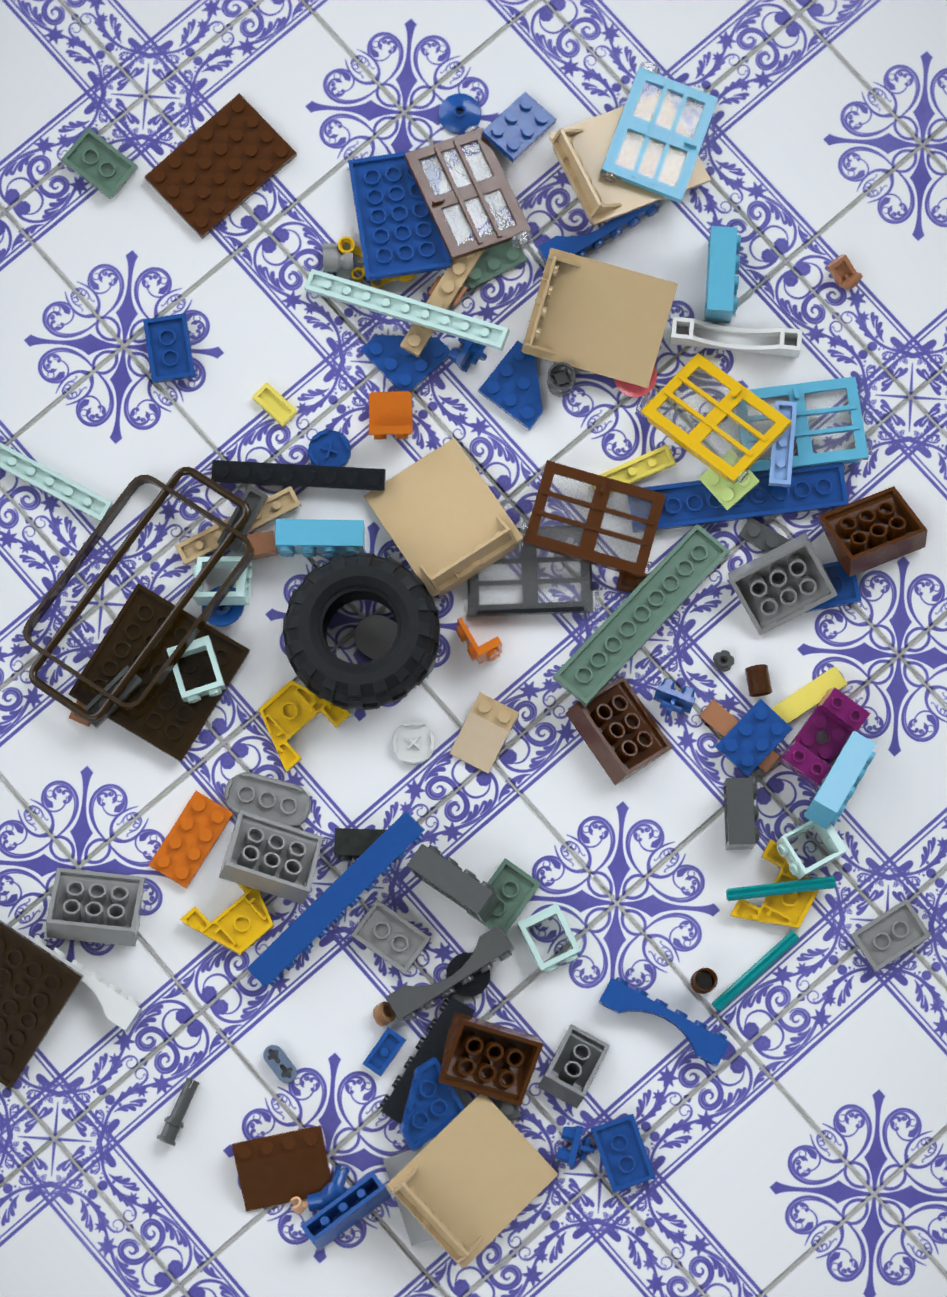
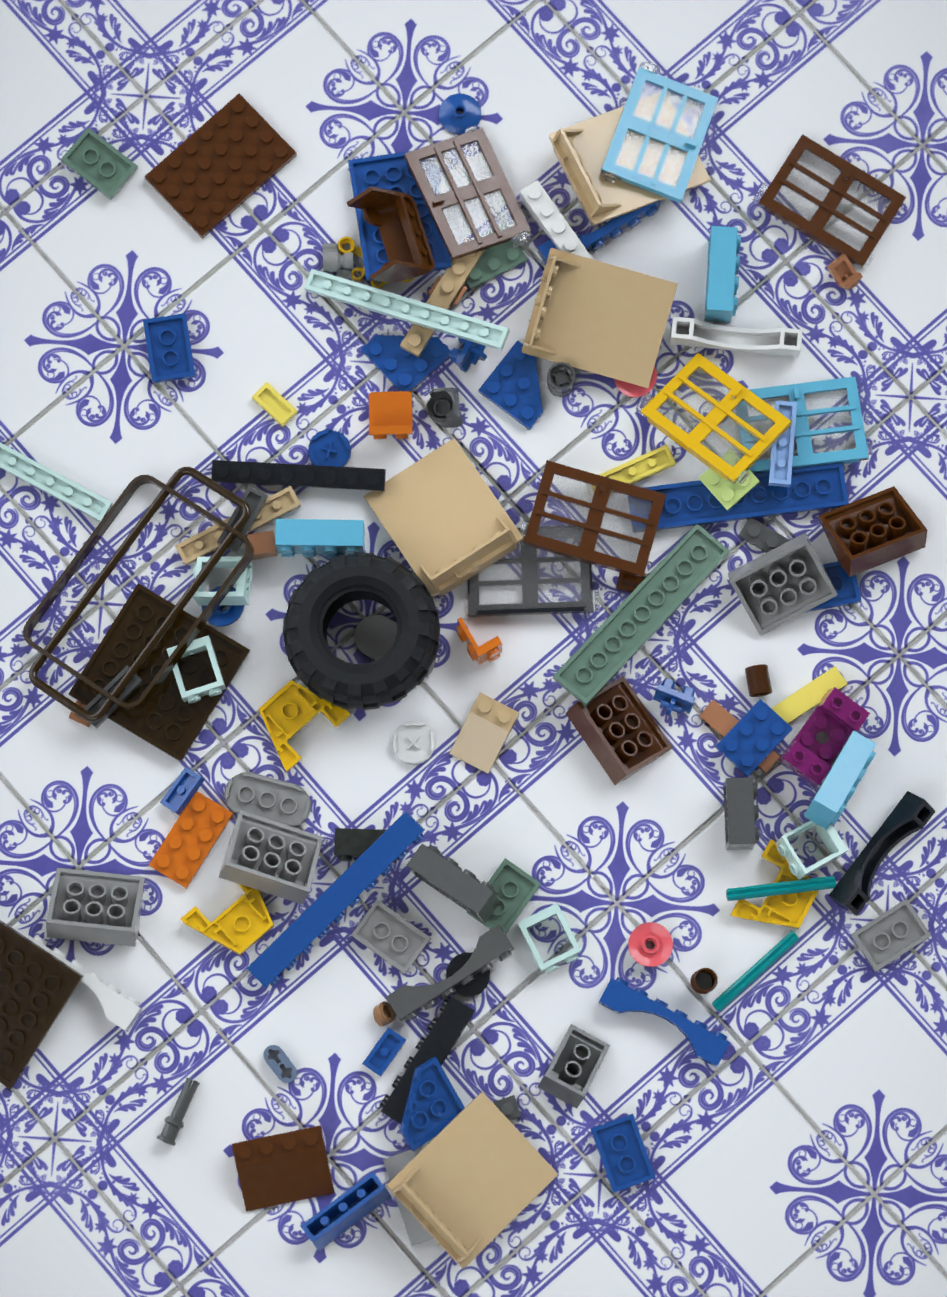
blue arm [290,1165,350,1214] -> none
reddish brown slope [438,1012,543,1106] -> none
plate [482,91,556,163] -> none
blue hips [556,1126,595,1167] -> none
dark grey plate [713,650,734,672] -> none
none -> plate [160,766,205,816]
none -> reddish brown windscreen [347,186,435,283]
none -> dark grey hair [425,387,463,428]
none -> white arch [520,180,593,259]
none -> coral dish [628,922,673,967]
none -> door [753,134,906,268]
none -> black arch [829,791,936,916]

